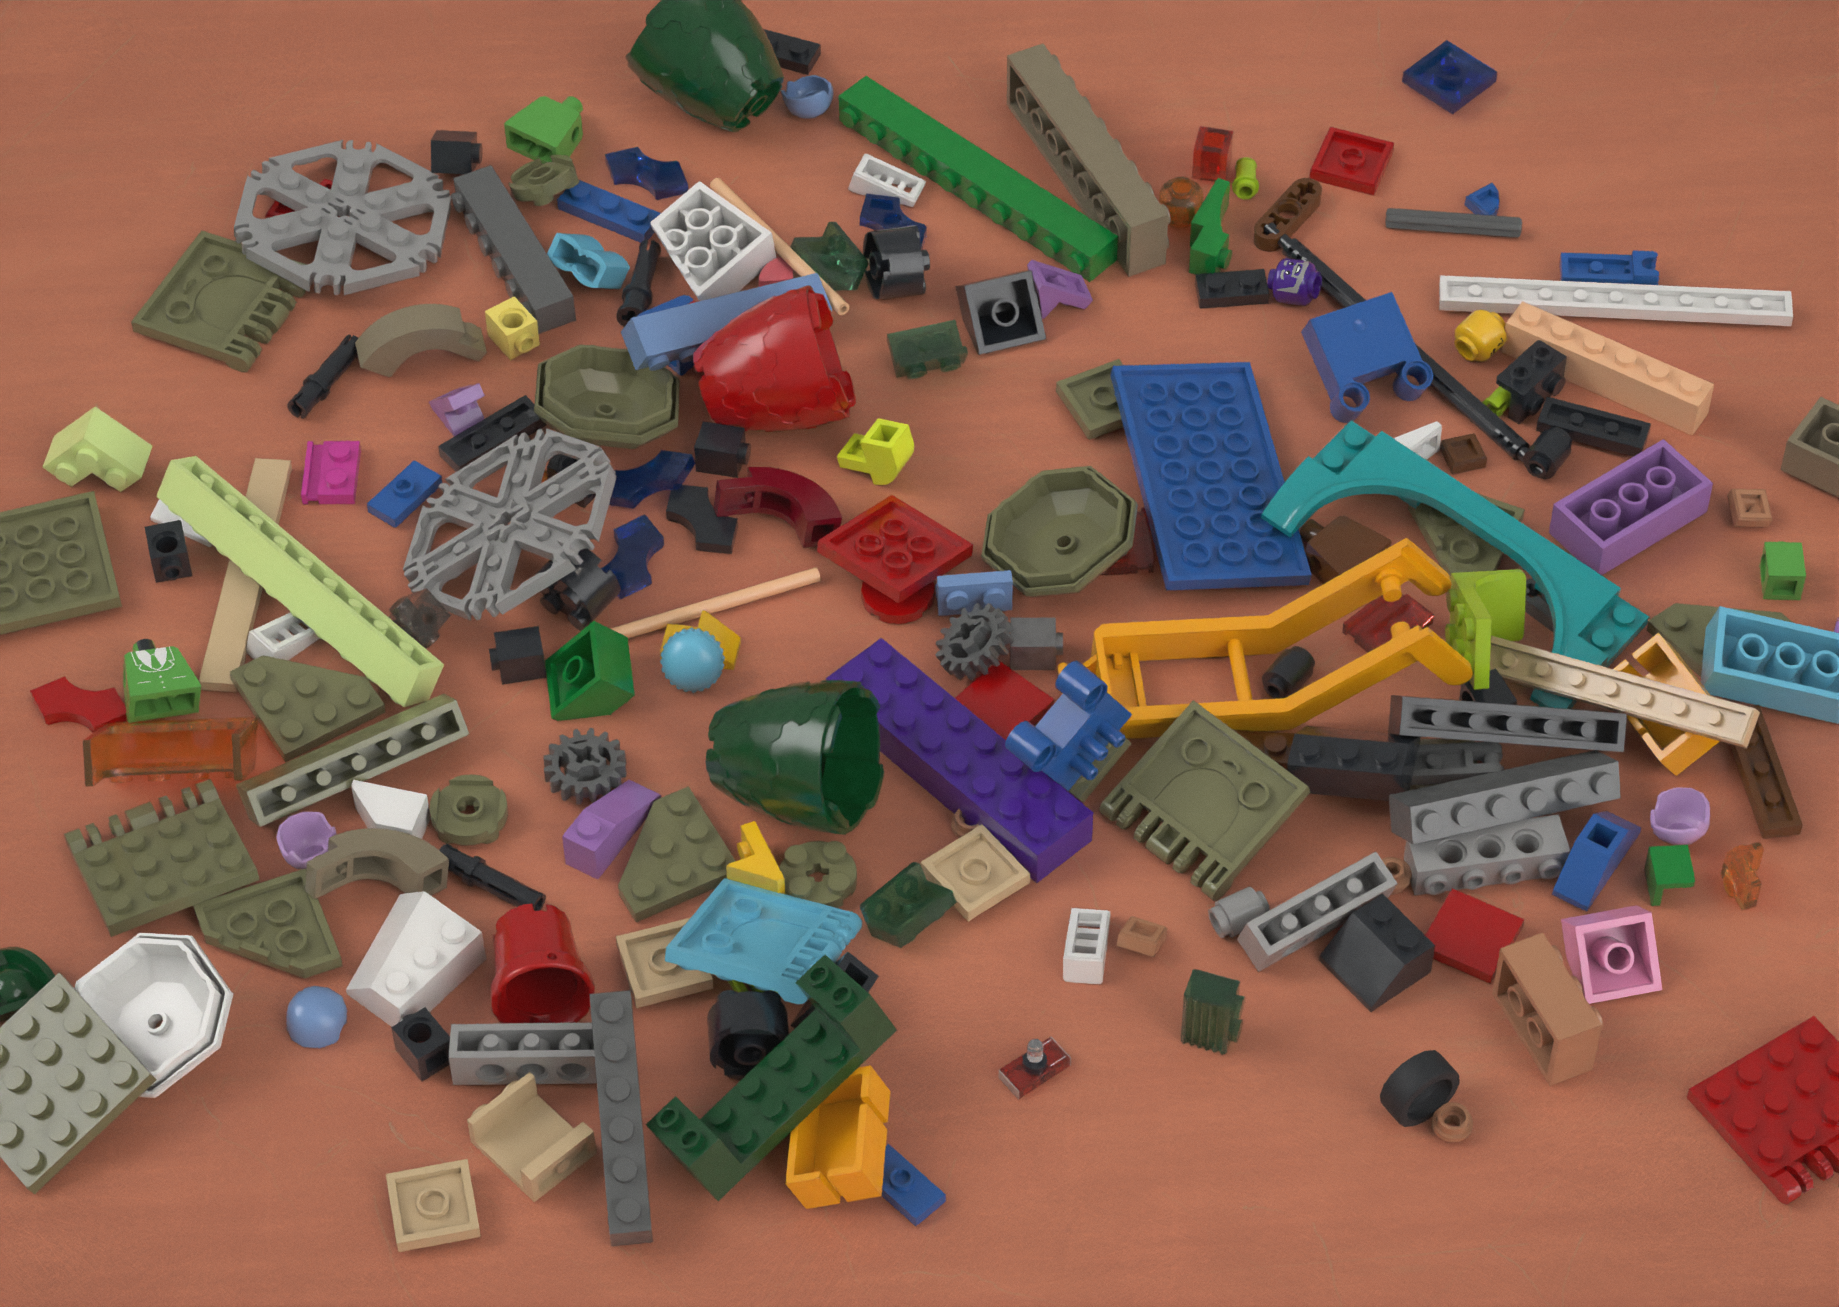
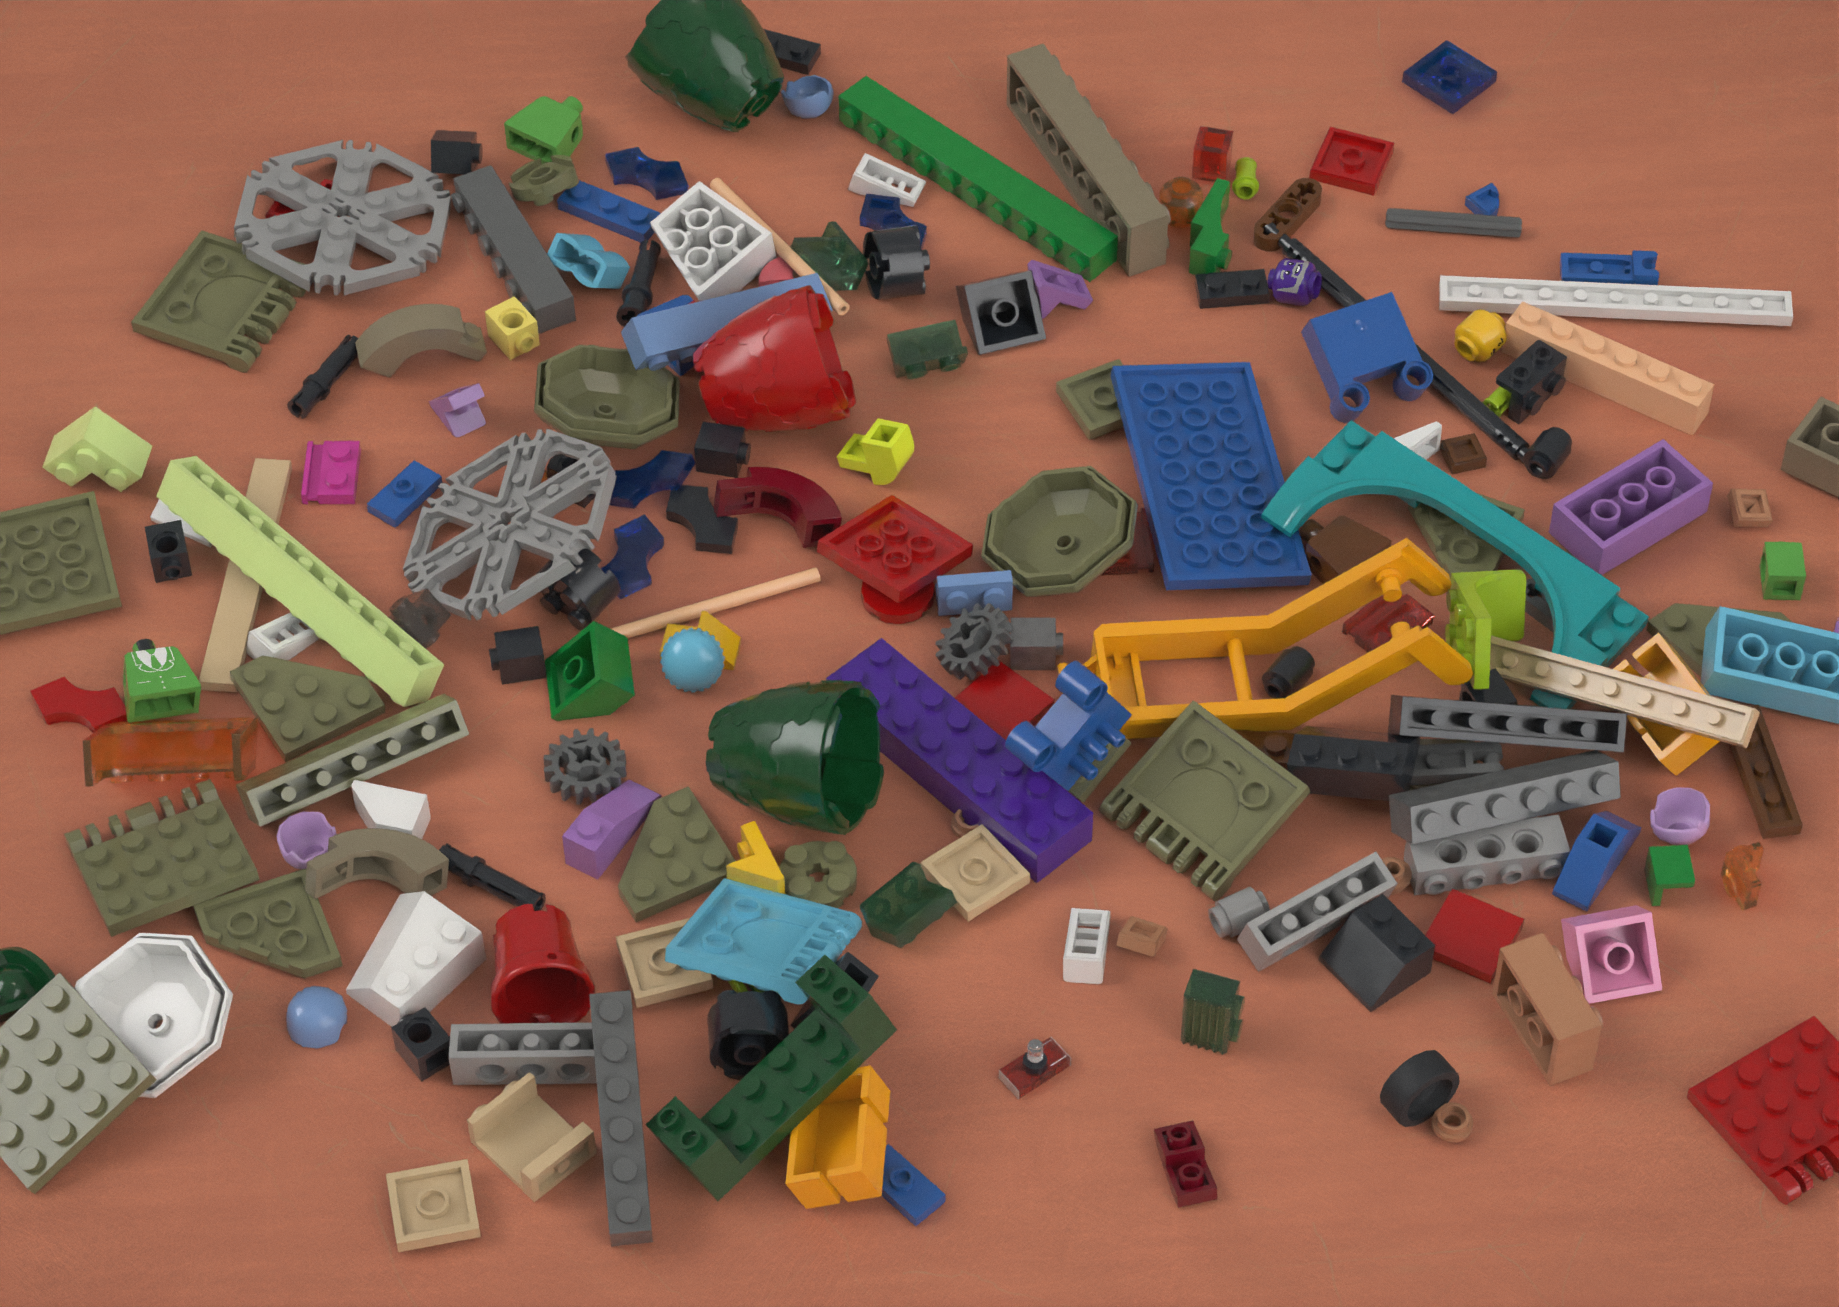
olive plate [430,774,508,845] -> none
black plate [438,395,547,472] -> none
black plate [1536,397,1651,456] -> none
none -> dark red slope [1154,1120,1218,1208]

